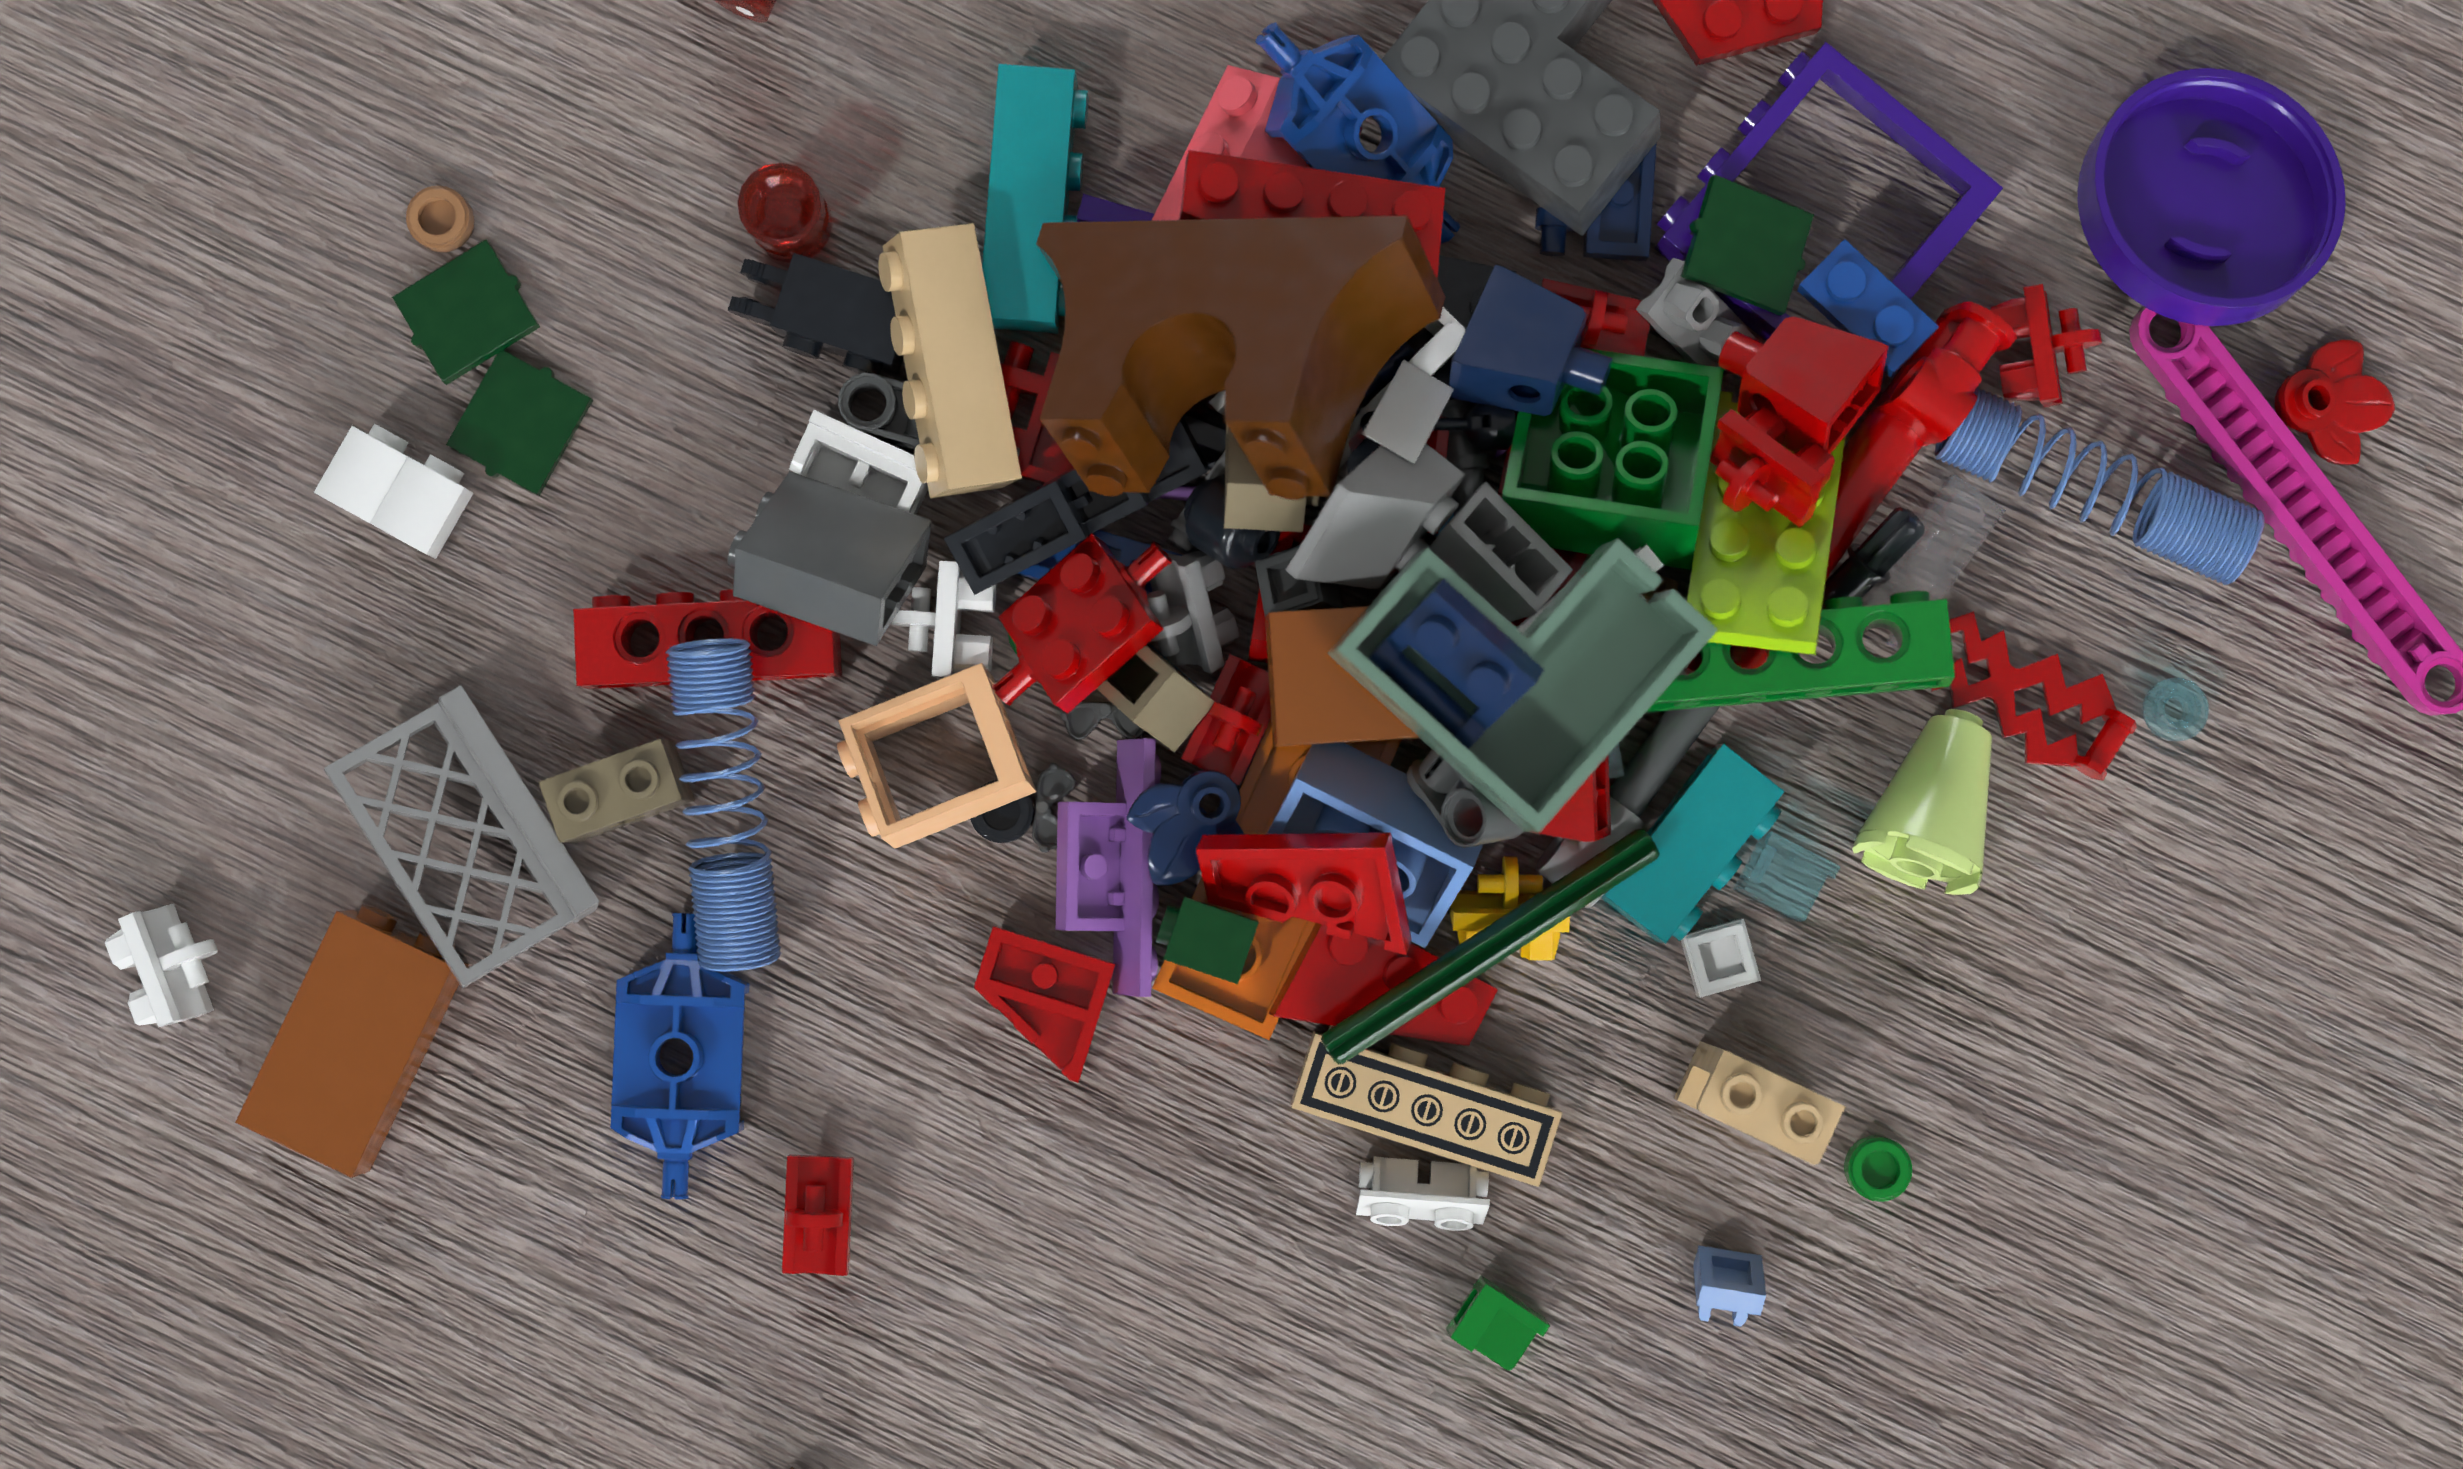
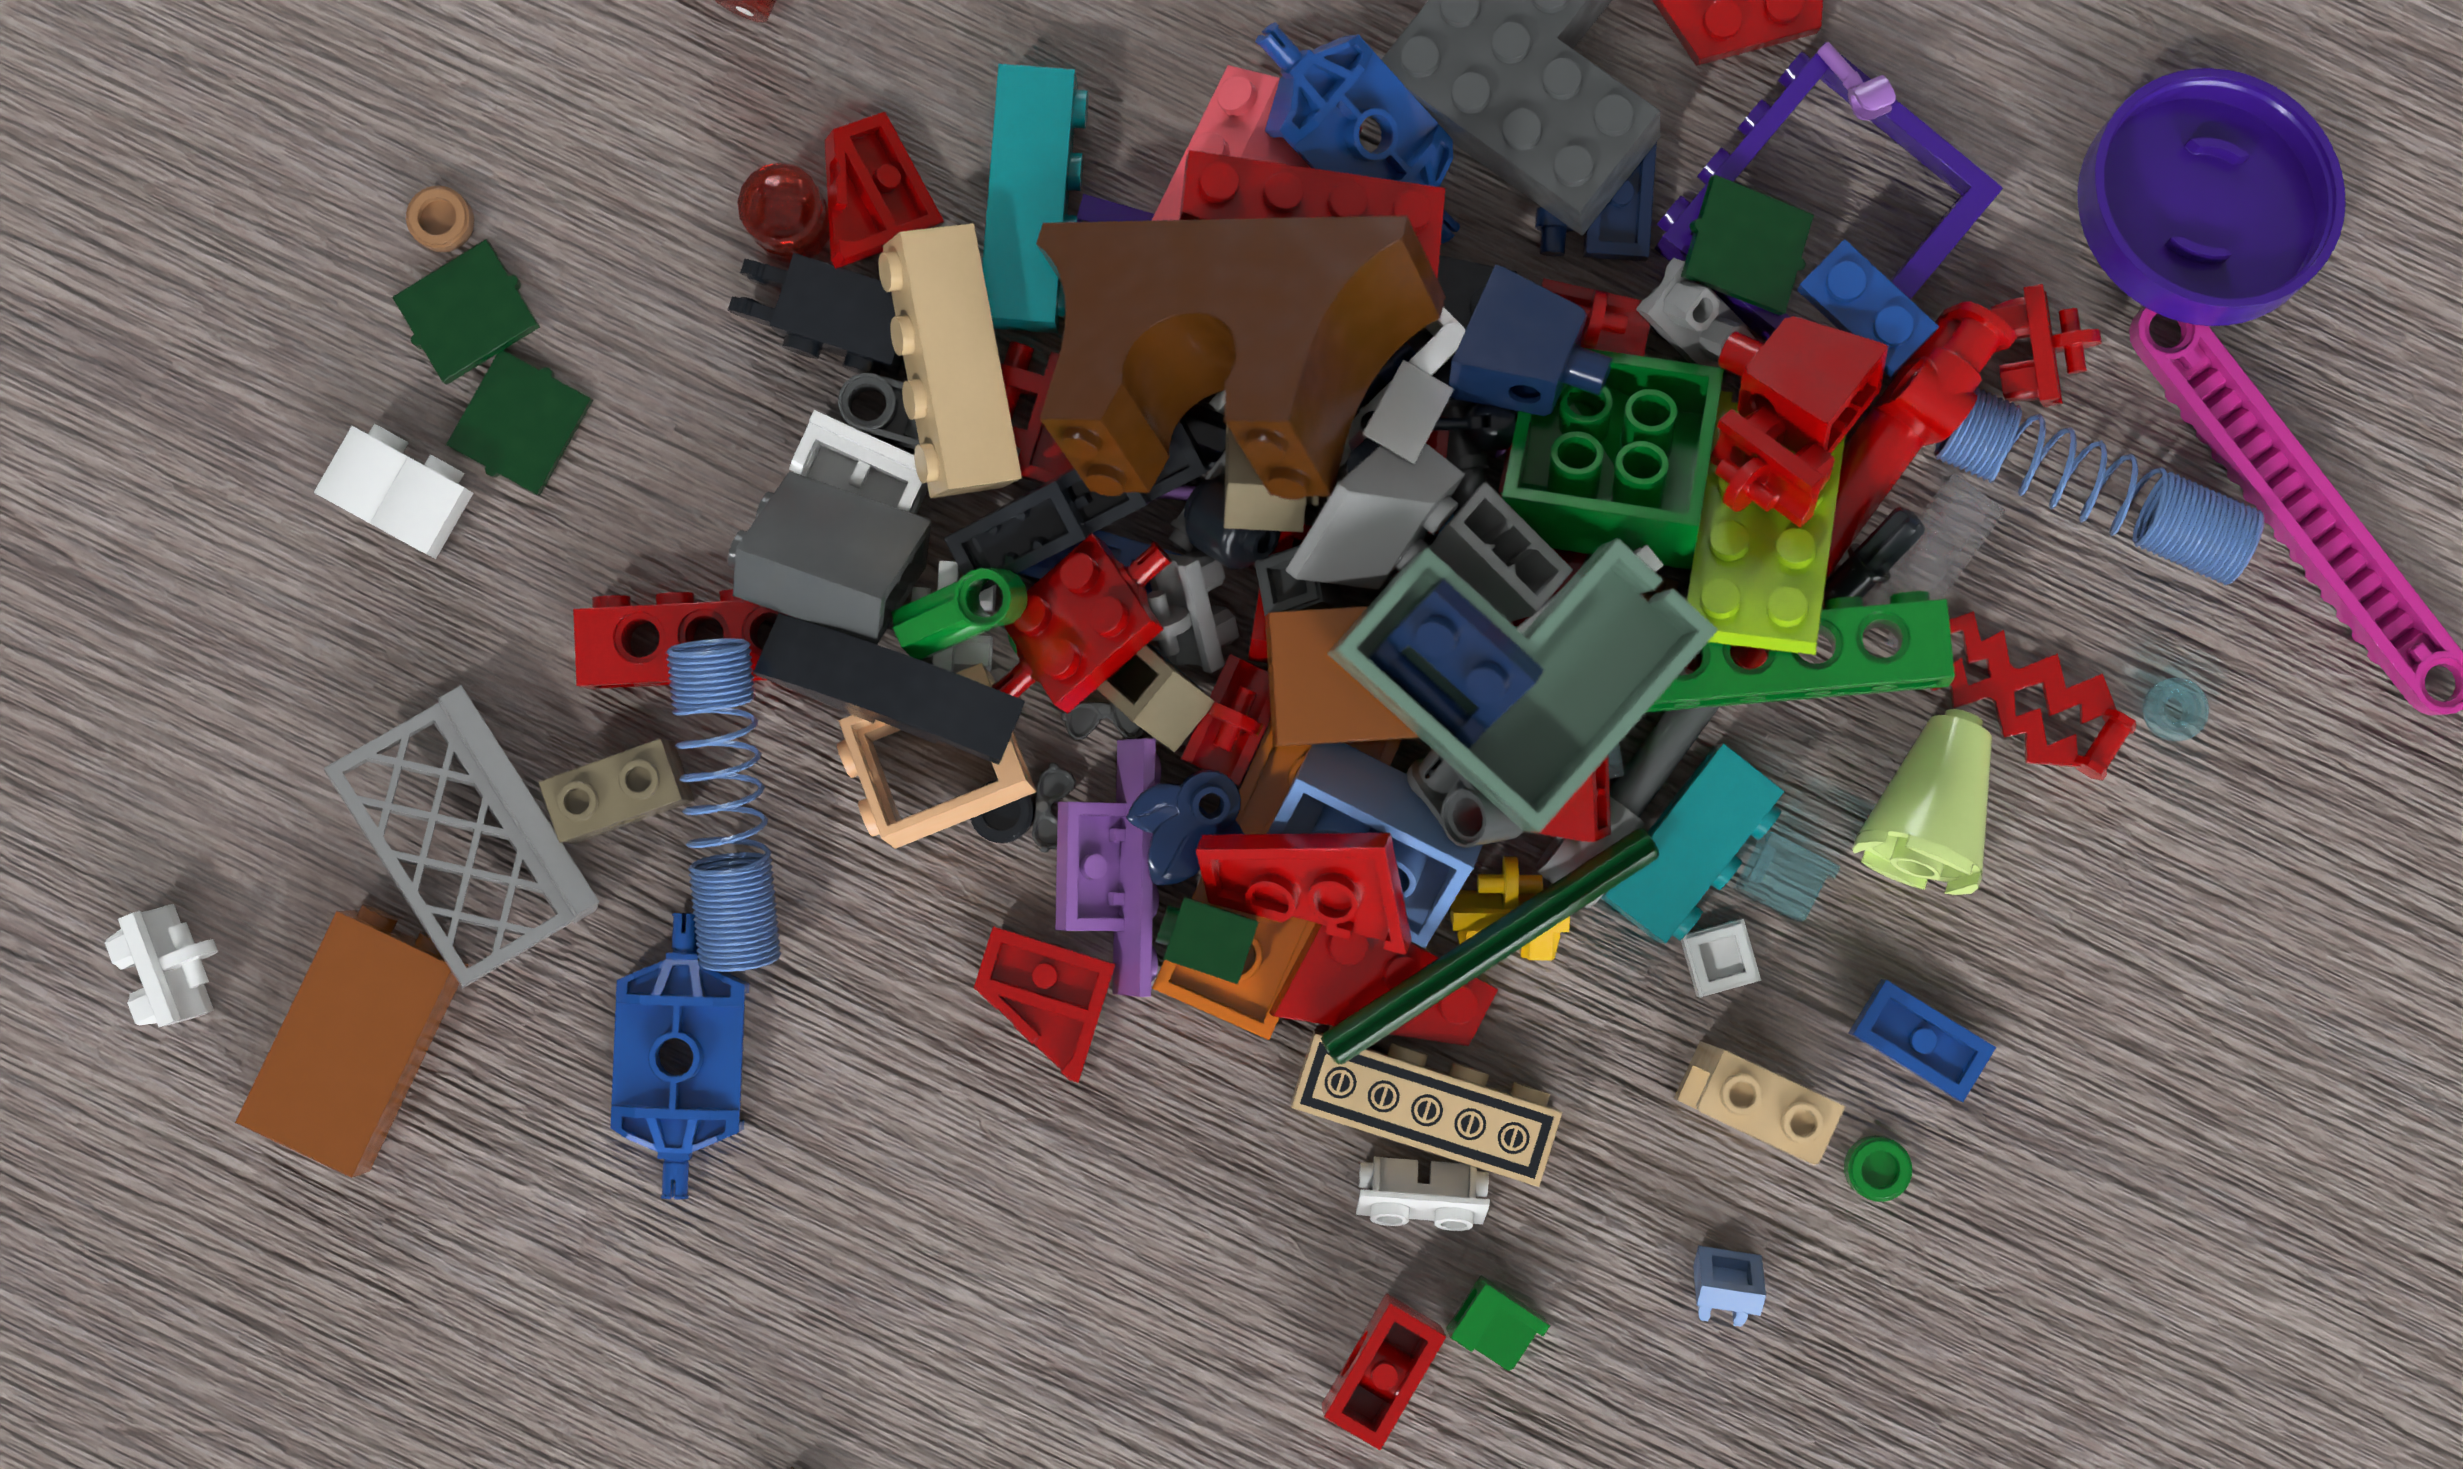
red hips [782,1154,854,1276] -> none
red plate [2274,339,2395,465] -> none
none -> black slope [753,613,1025,765]
none -> red wing [824,111,944,269]
none -> green piece [891,568,1028,661]
none -> red brick [1321,1293,1446,1450]
none -> medium lavender hand [1817,42,1896,120]
none -> blue plate [1848,979,1996,1102]

